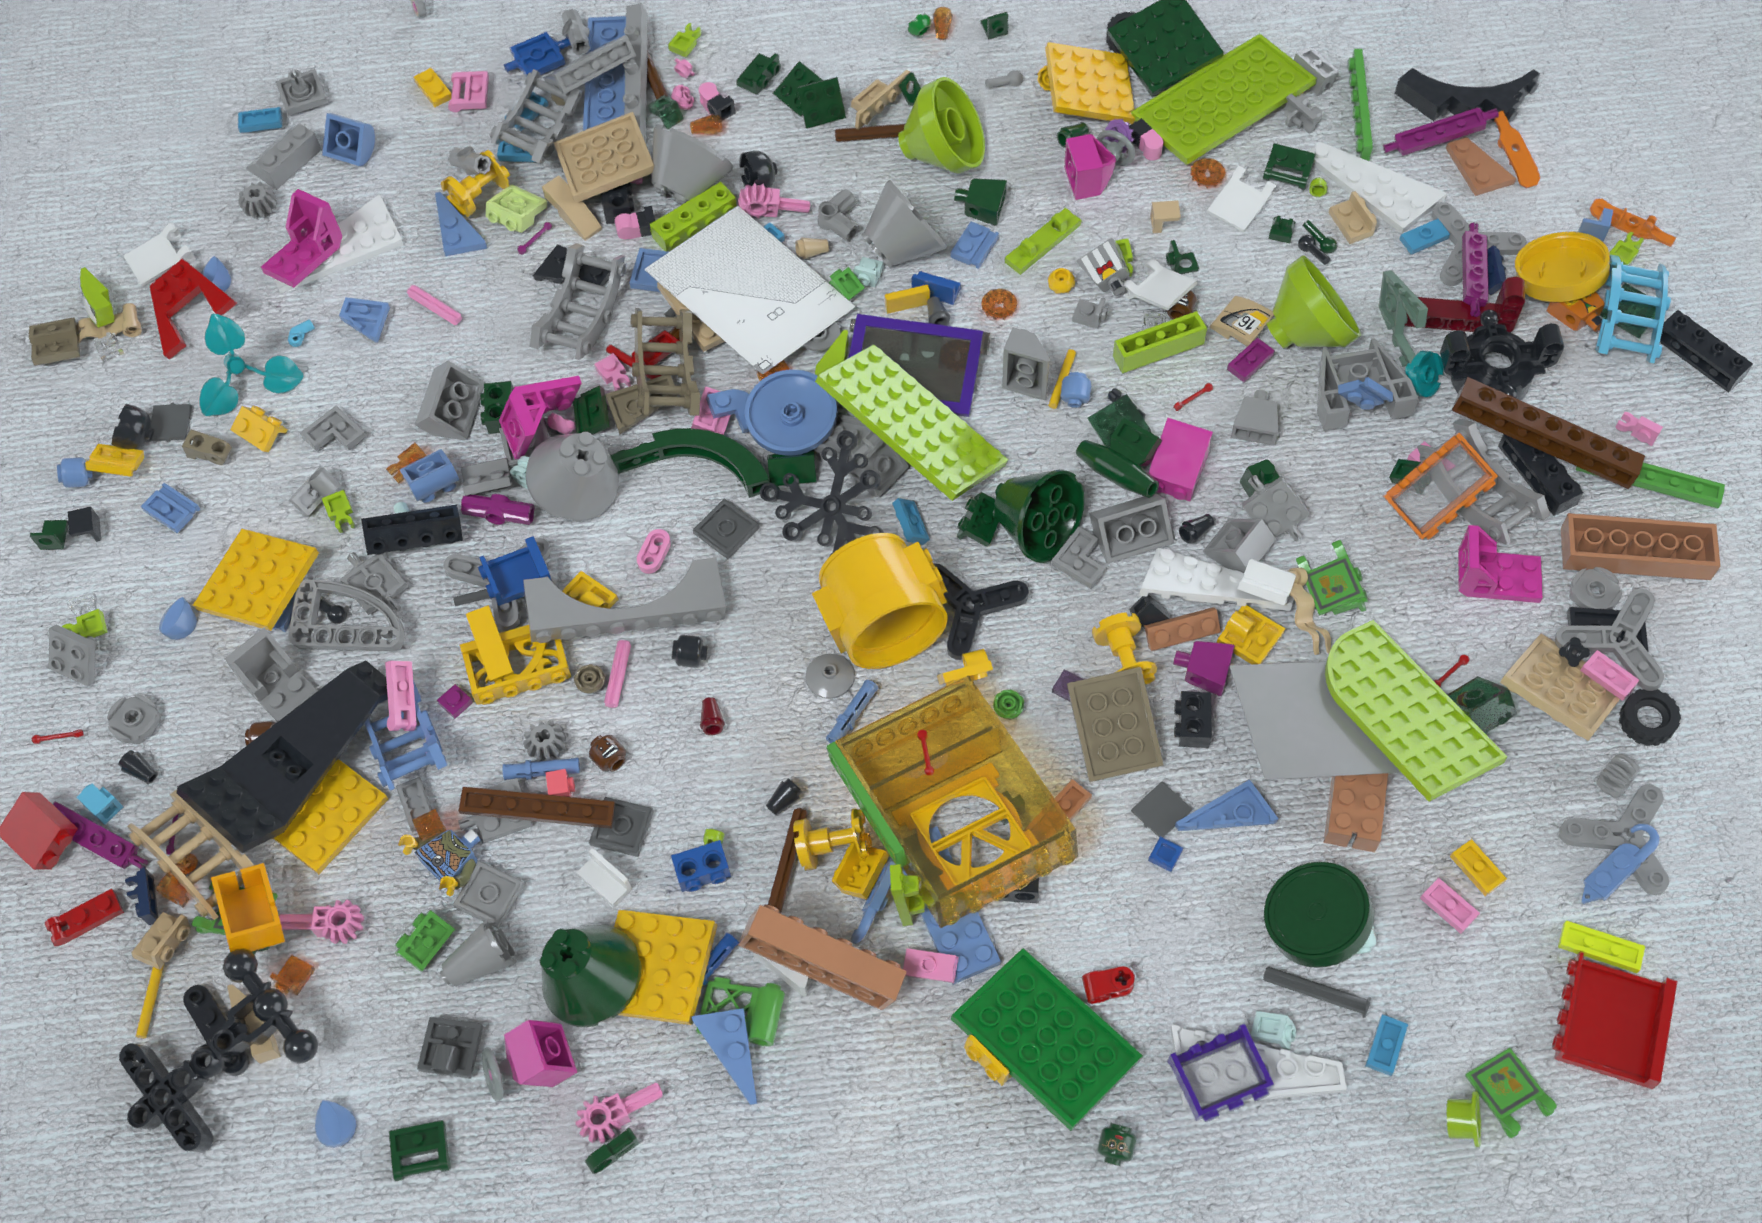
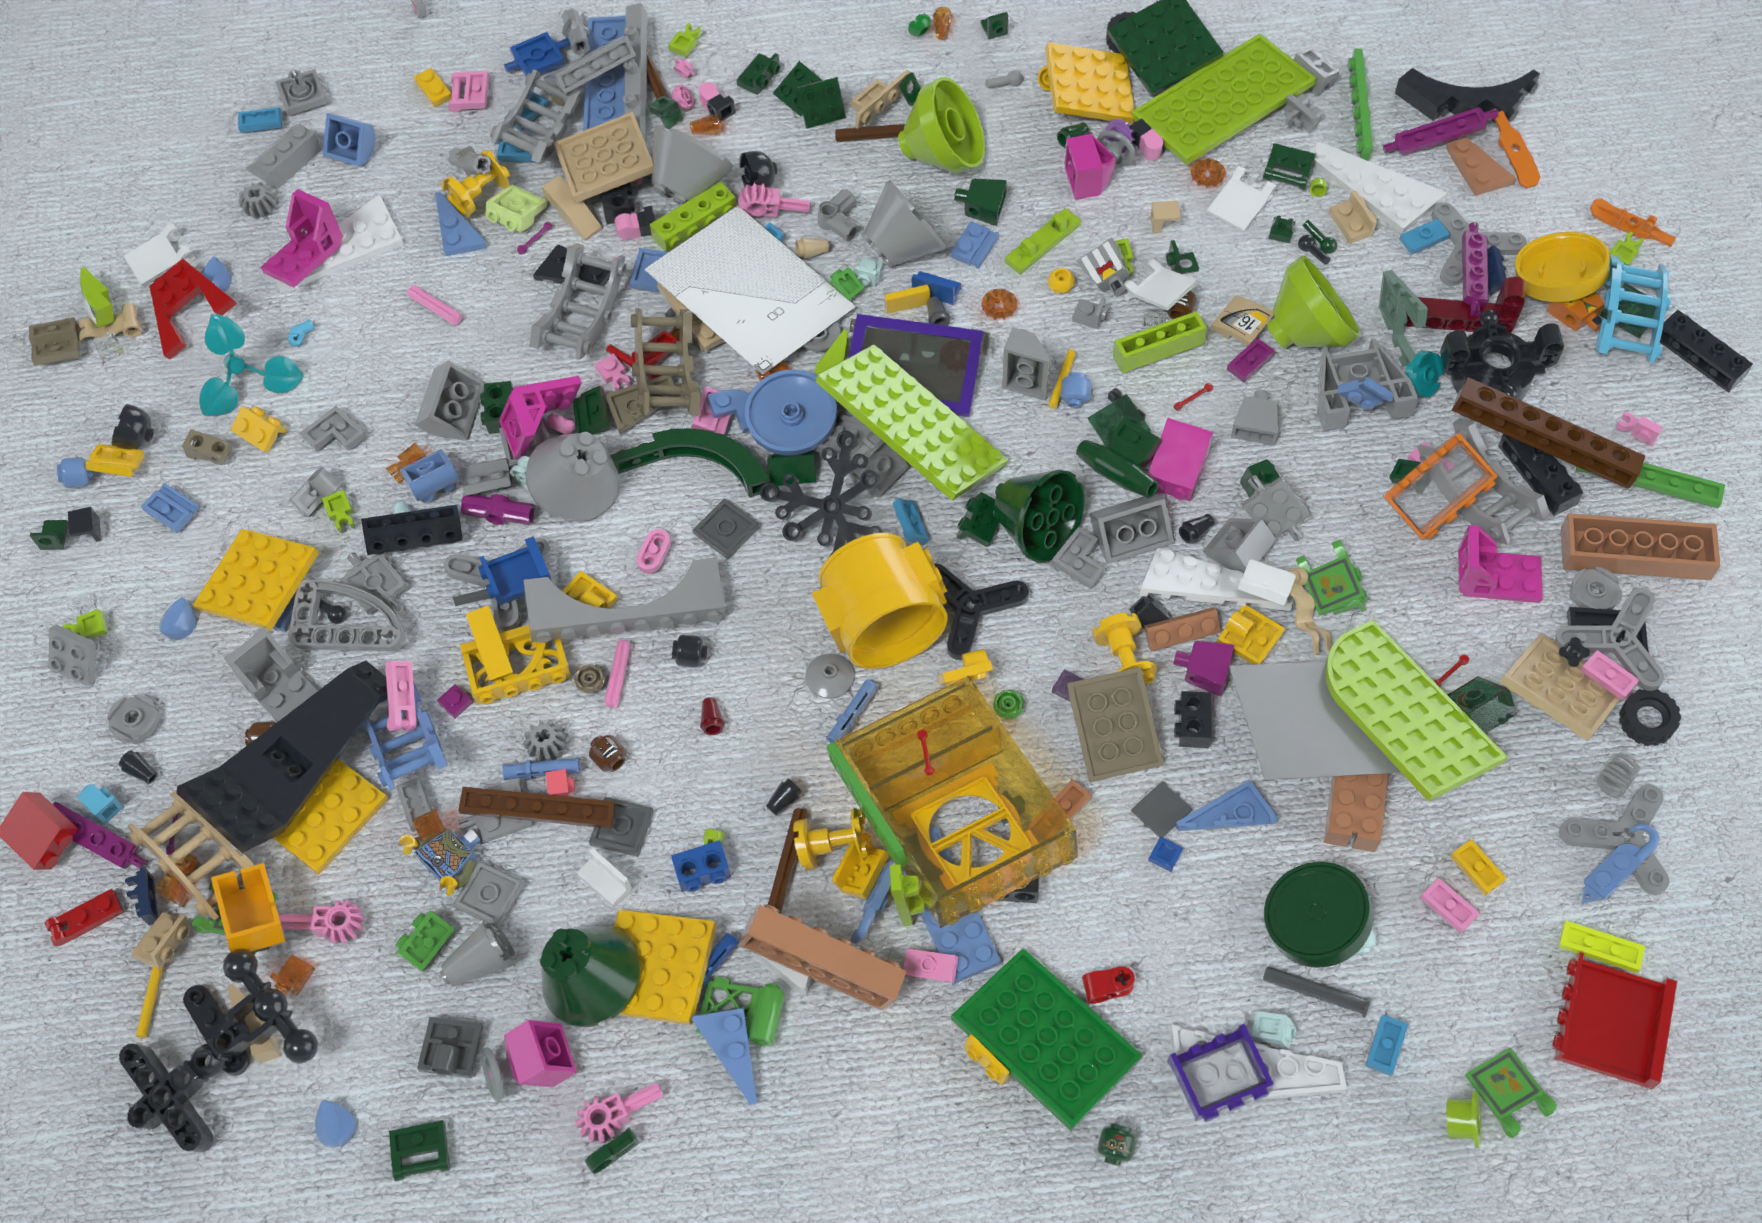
red hinge [31,729,84,744] -> none
dark grey piece [151,403,192,442] -> none
medium blue wing [339,297,390,342] -> none
medium blue panel [1578,208,1613,242] -> none

